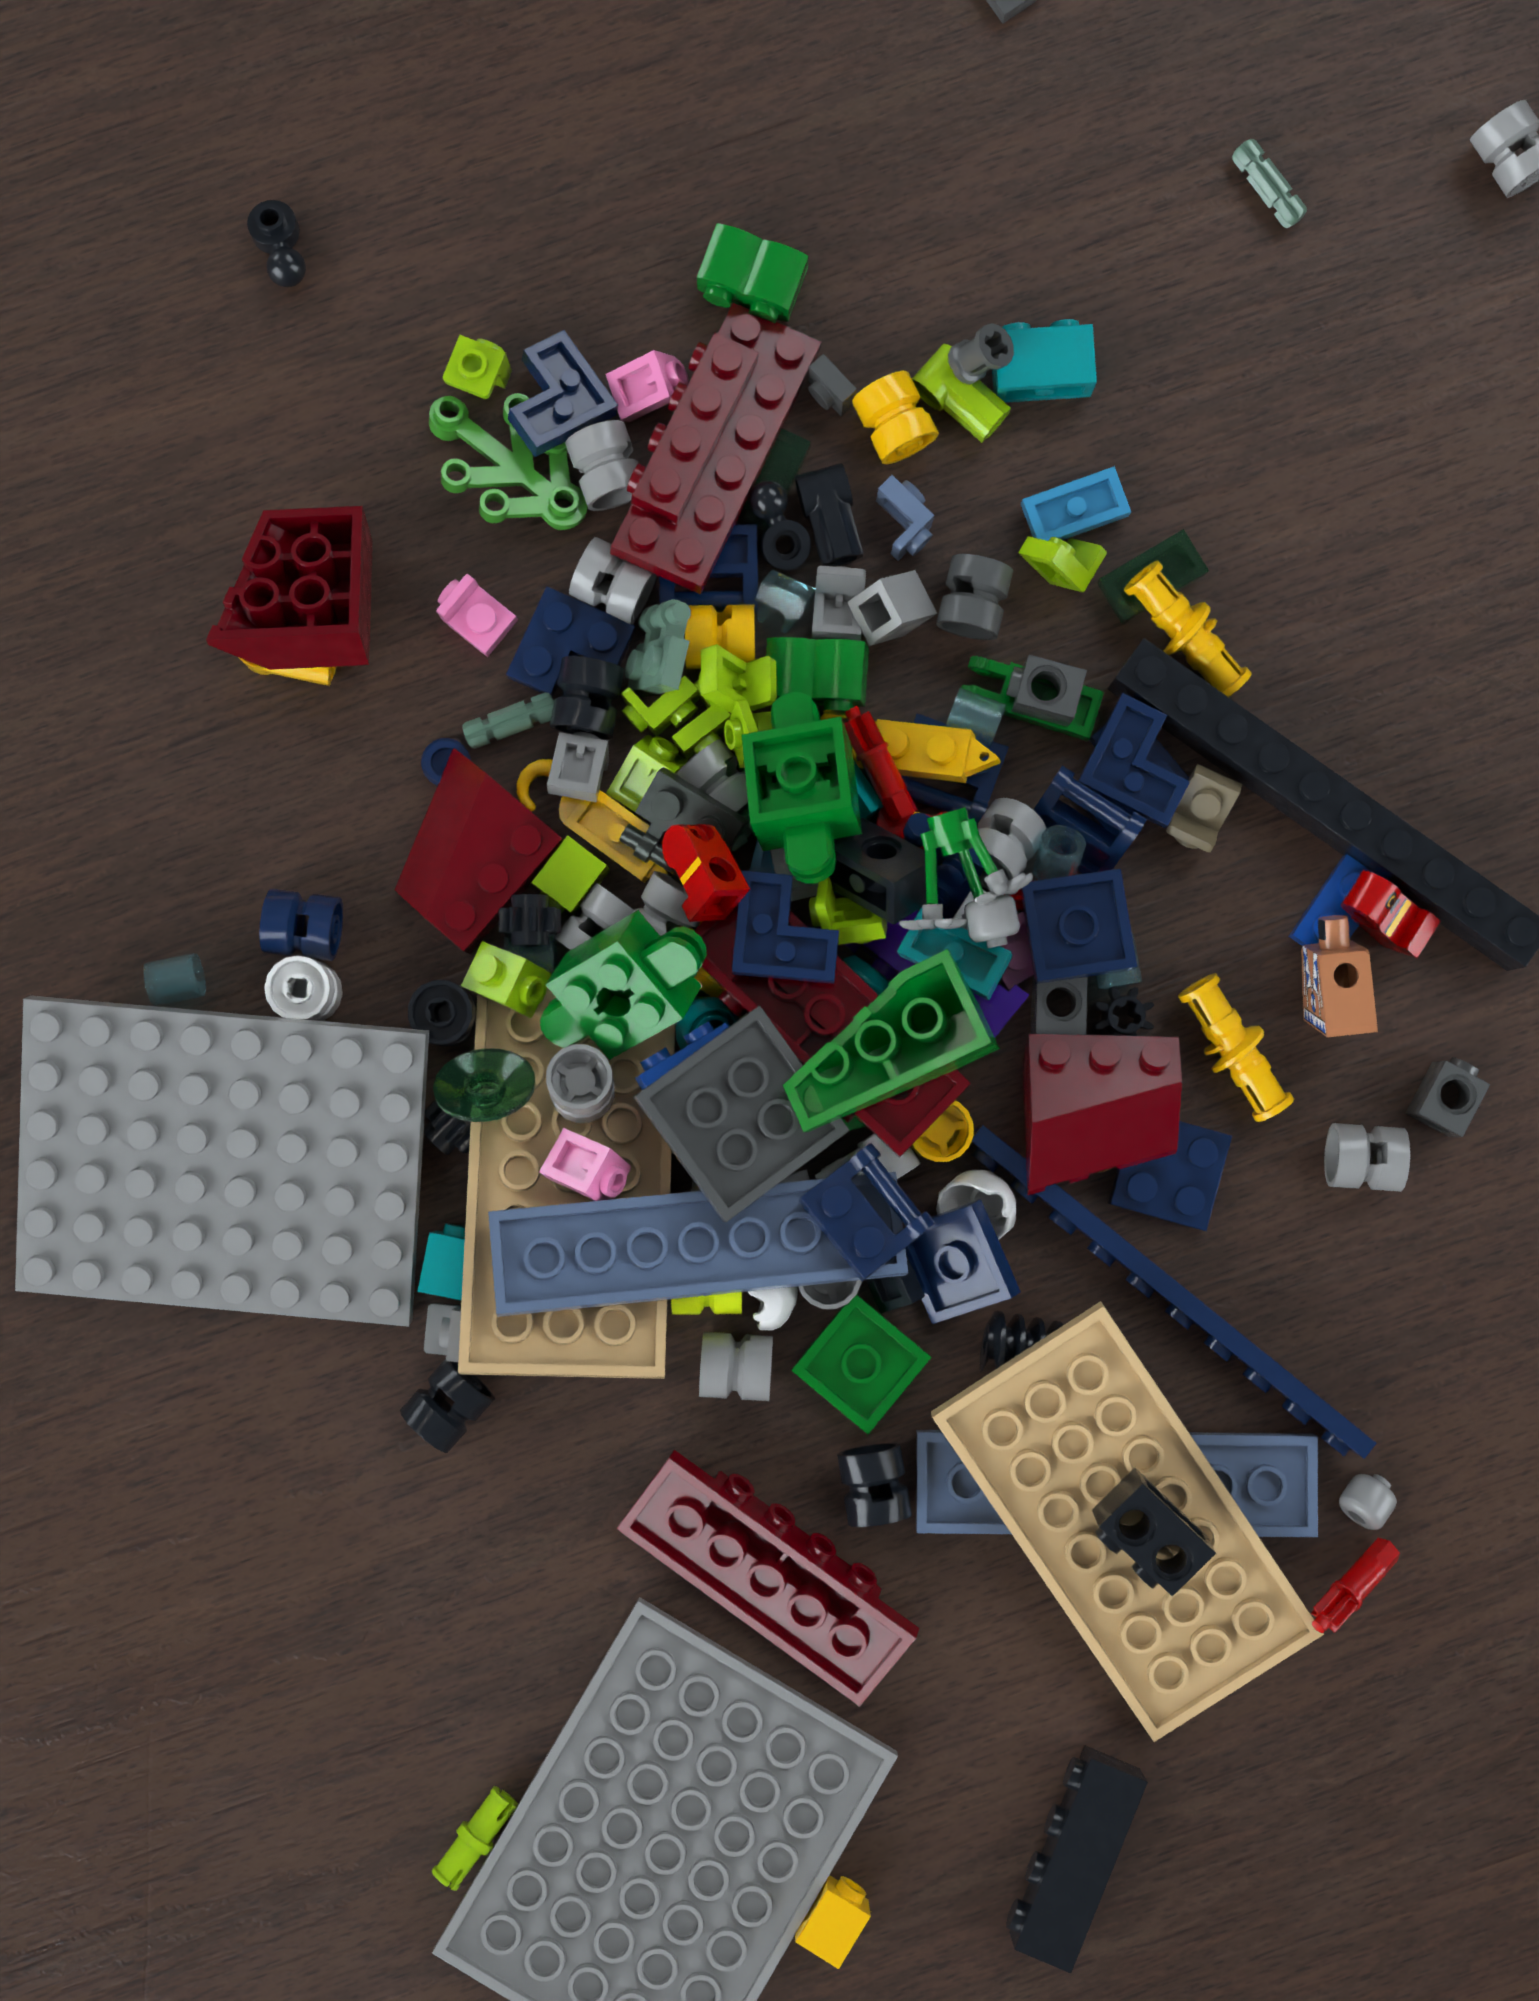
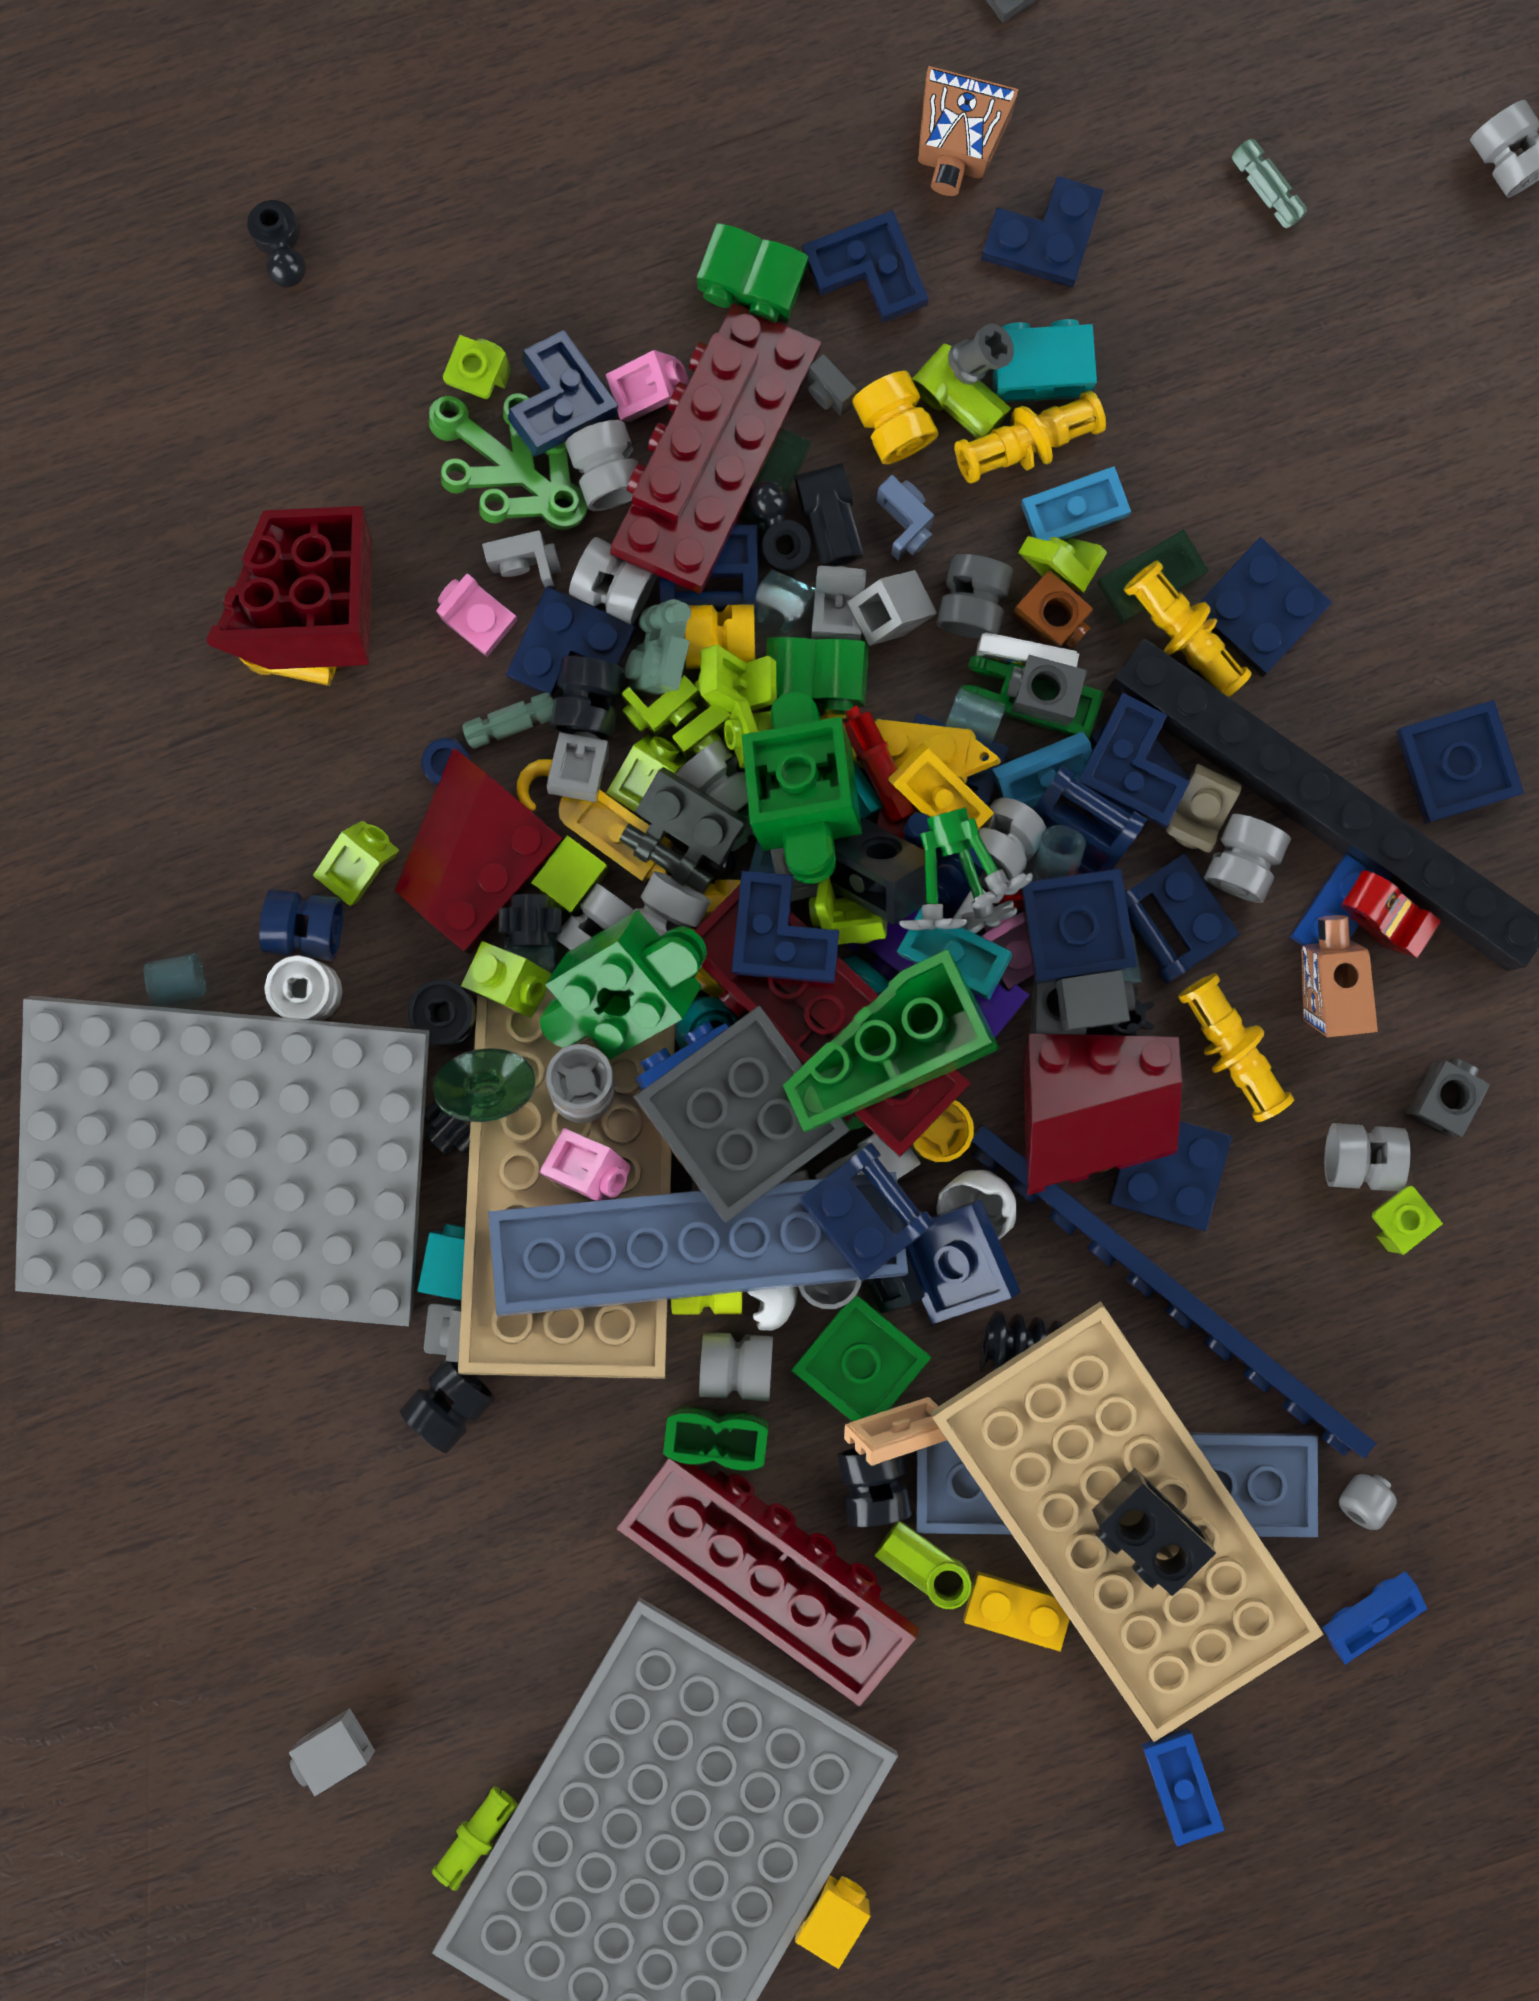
red leg [662,824,750,922] -> none
light grey piece [964,895,1020,948] -> none
black brick [1006,1745,1148,1973] -> none
red piece [1311,1537,1400,1633] -> none
none -> light grey brick [289,1708,375,1797]
none -> lime bracket [313,821,399,907]
none -> light grey bracket [482,530,561,589]
none -> green brick [663,1406,768,1470]
none -> dark blue plate [802,210,929,323]
none -> light nougat tile [844,1397,947,1466]
none -> lime piece [874,1521,971,1609]
none -> yellow plate [888,743,994,830]
none -> torso [918,66,1018,196]
none -> yellow piece [954,390,1106,484]
none -> yellow plate [963,1571,1070,1652]
none -> white tile [975,632,1079,667]
none -> dark blue plate [981,176,1104,288]
none -> dark azure plate [992,731,1092,808]
none -> dark orange brick [1012,570,1093,650]
none -> dark grey brick [1056,970,1135,1031]
none -> dark blue plate [1125,853,1240,984]
none -> blue plate [1141,1728,1225,1846]
none -> dark blue plate [1199,537,1333,677]
none -> light grey wheel [1204,814,1291,903]
none -> blue plate [1322,1571,1427,1665]
none -> lime bracket [1372,1186,1443,1255]
none -> dark blue plate [1395,700,1524,824]

